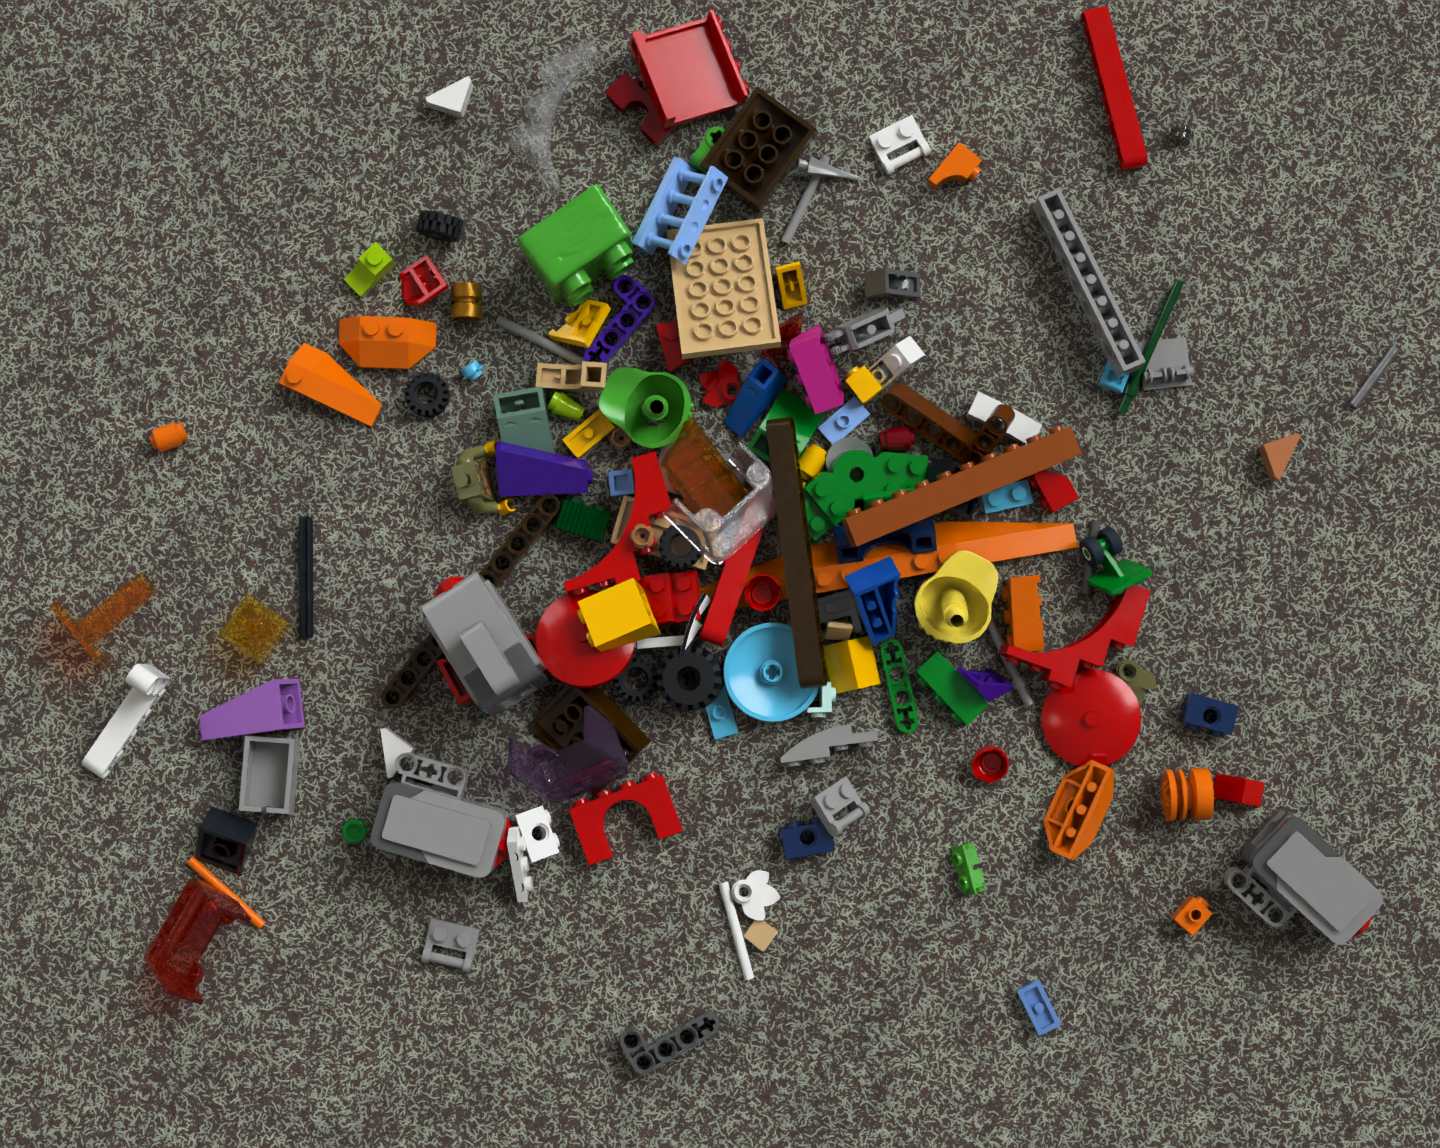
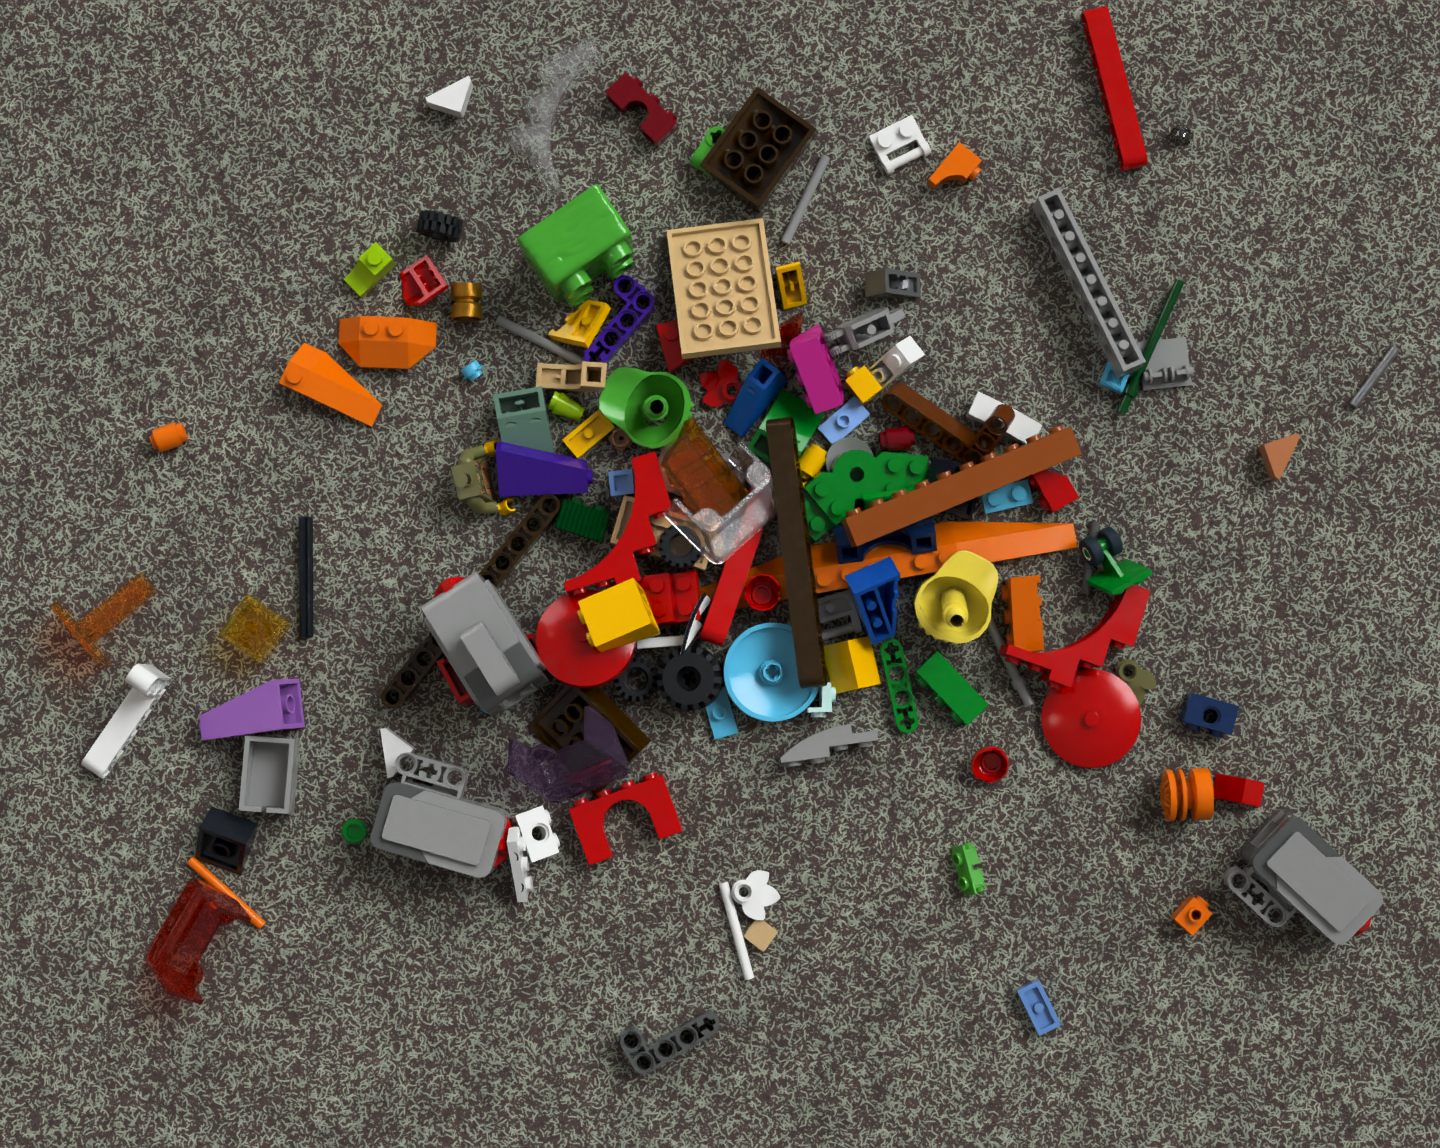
black tyre [404,372,450,418] -> none
light grey plate [421,918,480,973] -> none
panel [629,9,749,129] -> none
medium nougat plate [630,524,655,549] -> none
light blue fence [633,157,728,265] -> none
dark blue brick [780,817,835,860] -> none
light grey piece [796,156,859,181] -> none
light grey plate [809,776,870,837] -> none
tan slope [824,620,853,641] -> none
dark purple slope [956,666,1013,702] -> none
orange wedge [1043,760,1114,861] -> none

